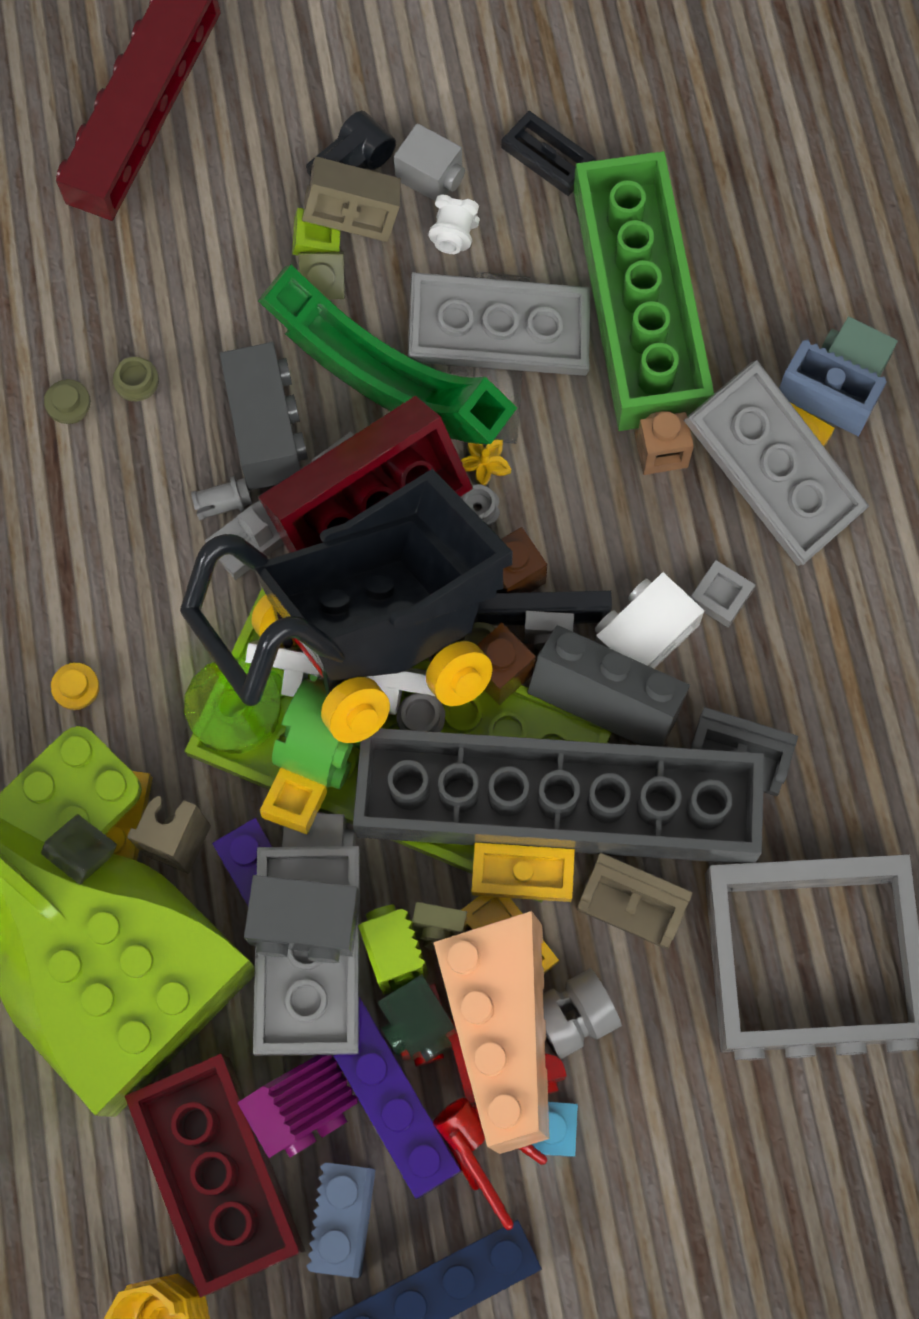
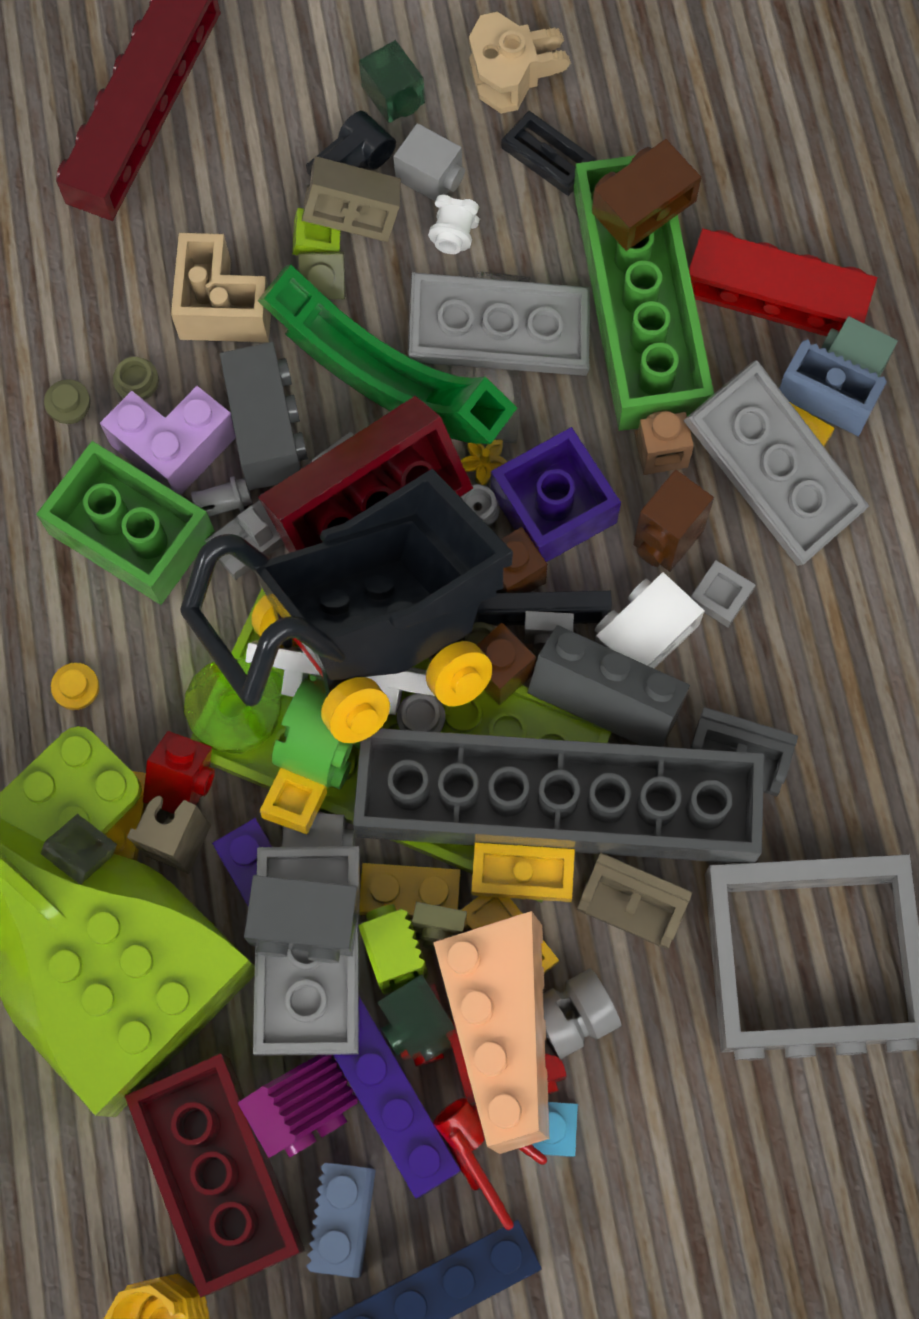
none -> bright green brick [36,441,215,605]
none -> lavender brick [100,386,236,495]
none -> red brick [142,731,215,814]
none -> tan brick [171,233,271,342]
none -> clear green brick [359,40,425,123]
none -> yellow plate [360,863,461,918]
none -> tan hinge [469,12,571,114]
none -> dark purple brick [491,427,621,562]
none -> reddish brown brick [592,139,701,251]
none -> reddish brown brick [633,469,714,572]
none -> red brick [689,228,878,337]

